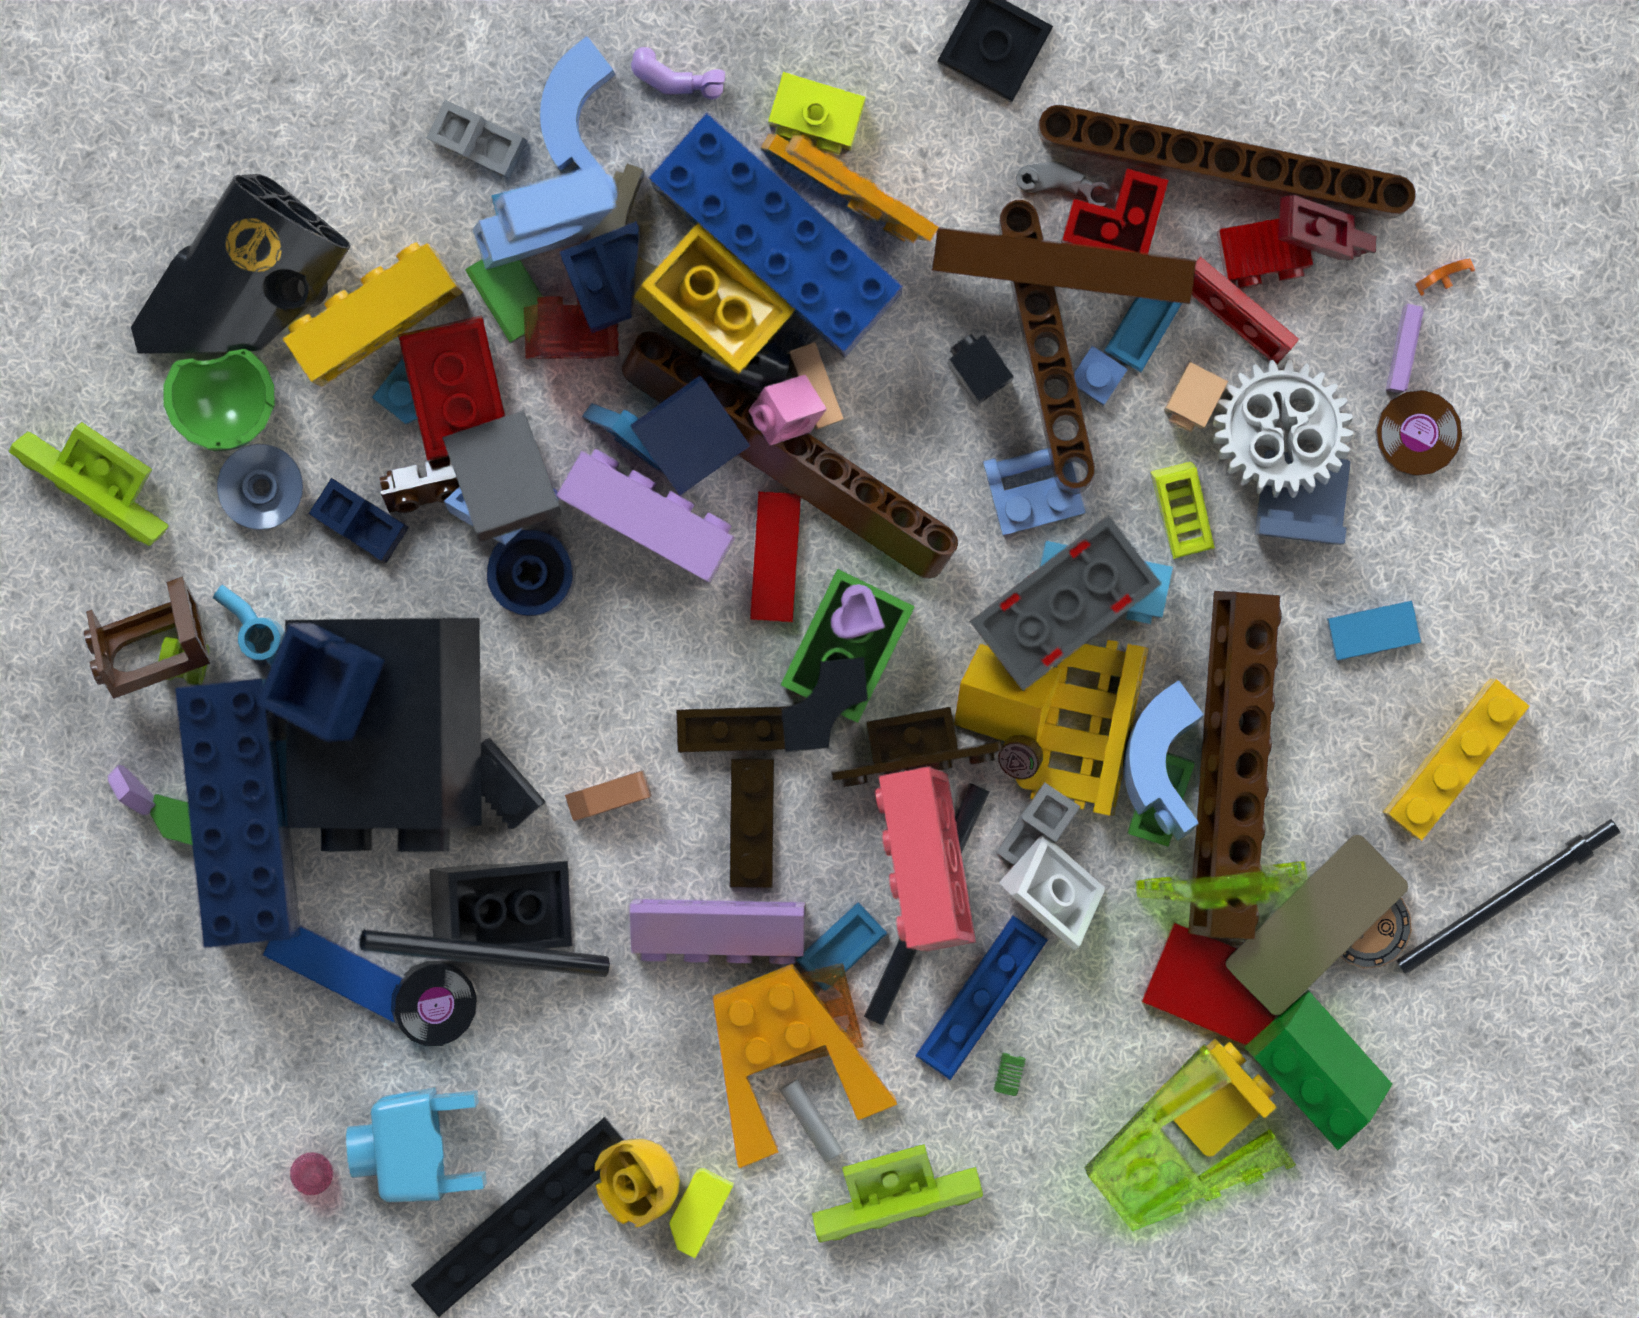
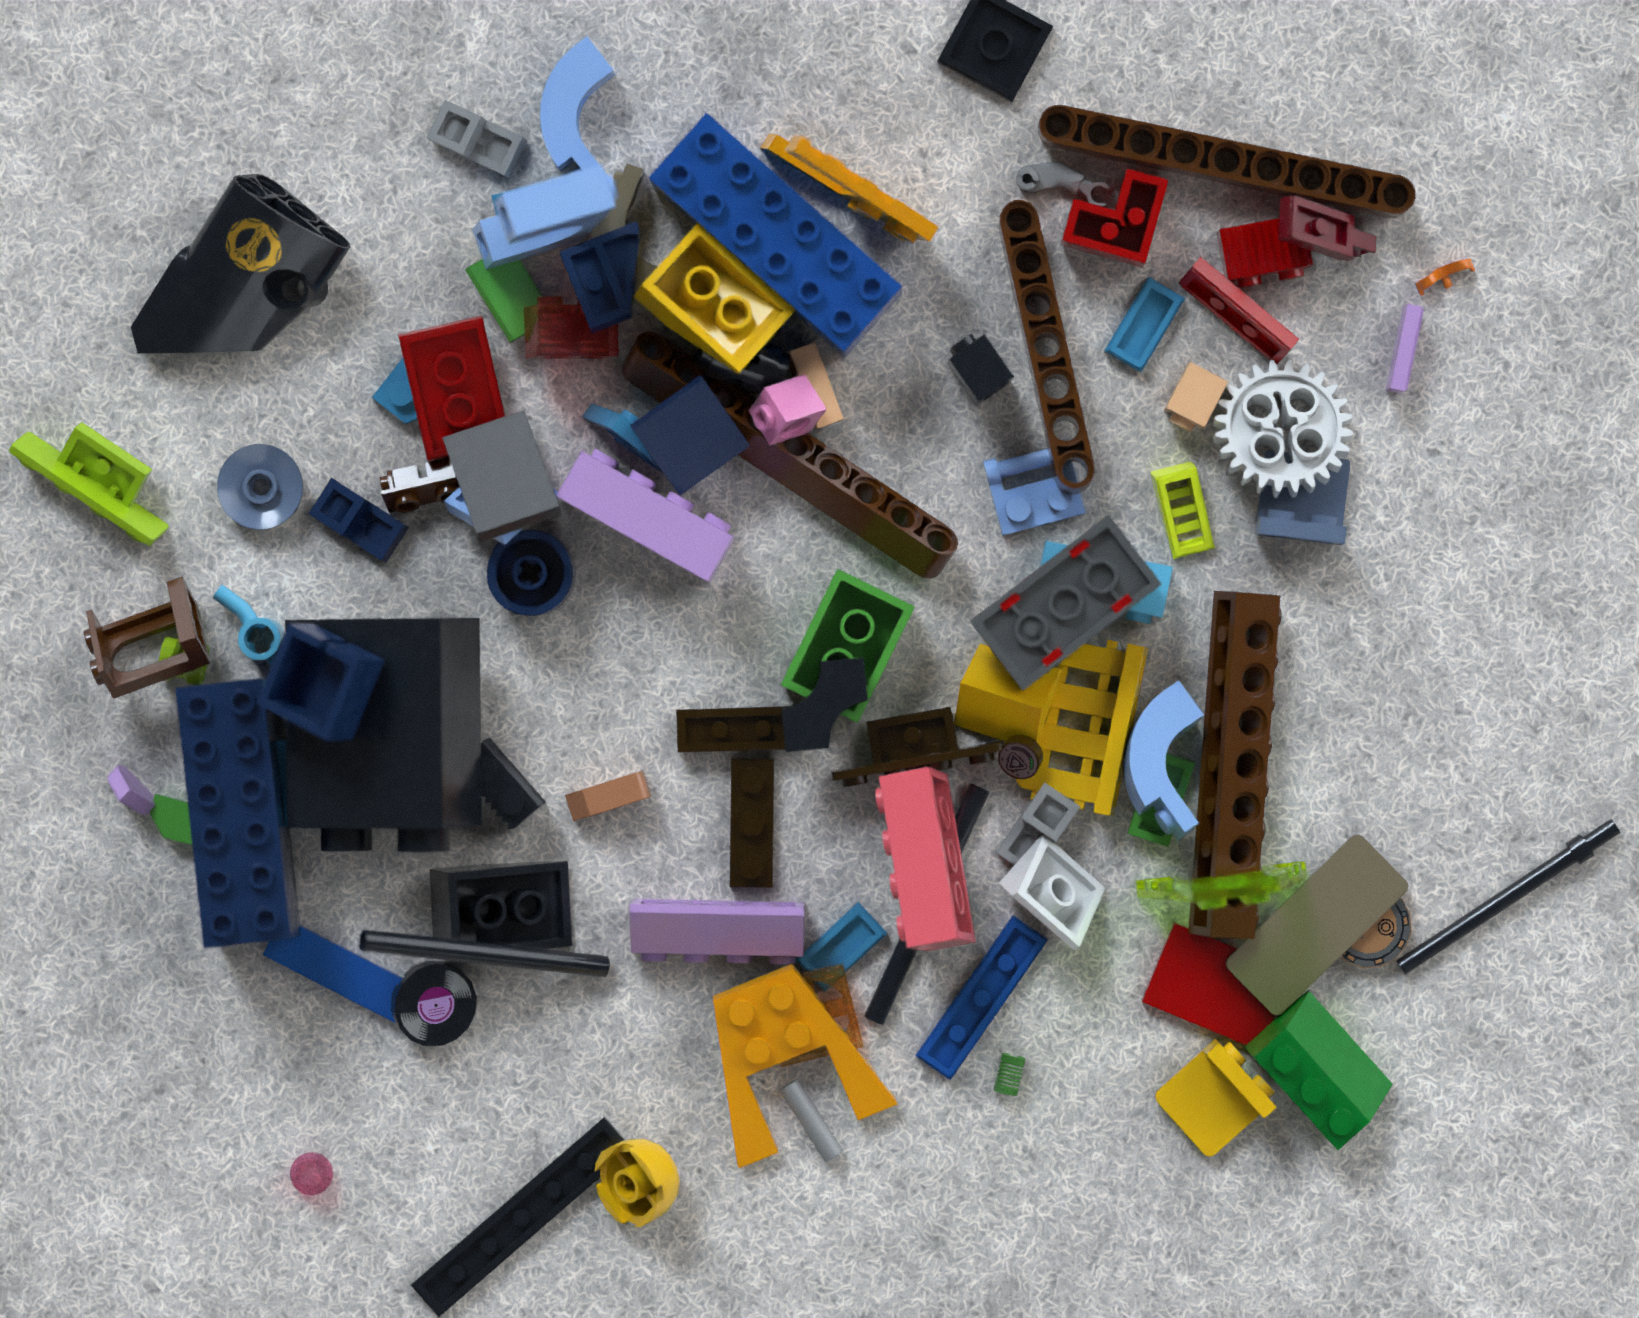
bright green cylinder [163,349,274,451] -> none
yellow brick [283,242,464,387] -> none
medium azure piece [346,1087,487,1202] -> none
lavender arm [631,47,726,99] -> none
neon yellow piece [669,1168,734,1259] -> none
red tile [750,491,801,622] -> none
neon yellow brick [768,72,866,155] -> none
lime bracket [812,1144,983,1243] -> none
lavender tile [831,584,884,639] -> none
reddish brown tile [932,227,1196,304] -> none
medium blue plate [1074,346,1128,406] -> none
clear neon green wing [1084,1044,1296,1232] -> none
dark azure tile [1327,601,1421,660] -> none
reddish brown tile [1375,390,1462,476] -> none
yellow brick [1383,679,1530,841] -> none

